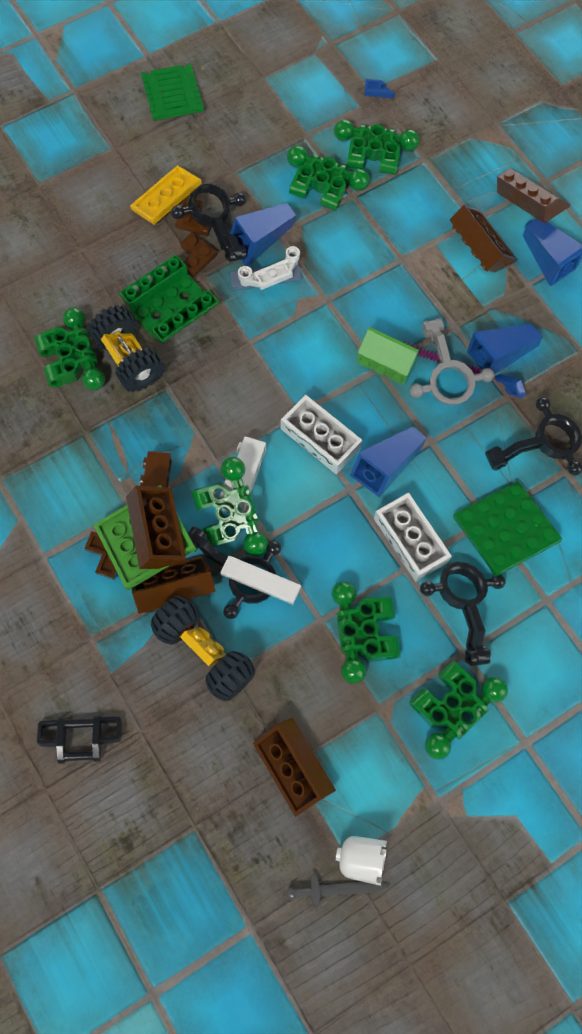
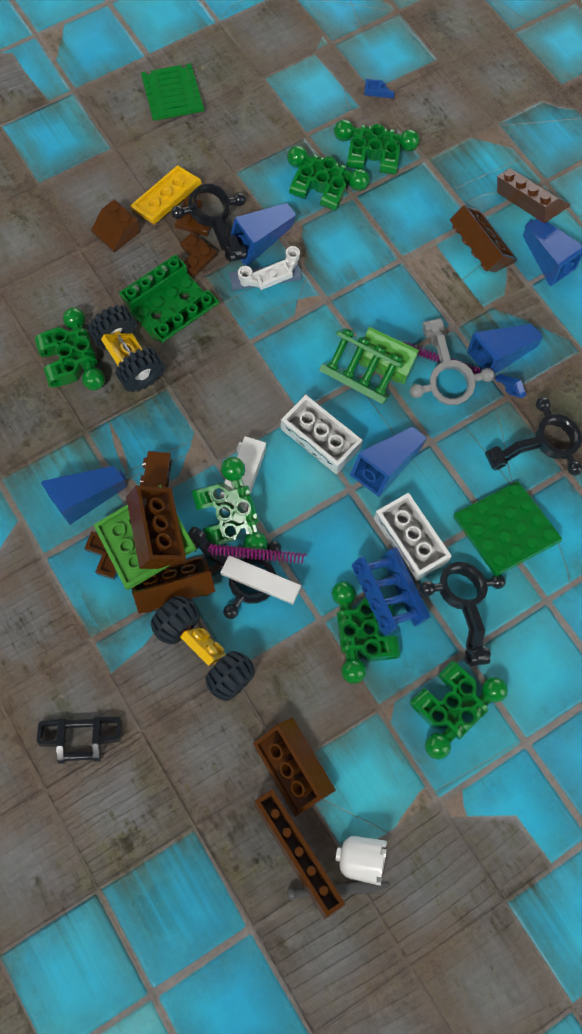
none -> blue slope [41,466,127,525]
none -> reddish brown slope [91,199,140,253]
none -> magenta piece [208,544,307,564]
none -> reddish brown brick [254,789,345,920]
none -> green fence [319,328,406,404]
none -> blue fence [352,547,431,635]

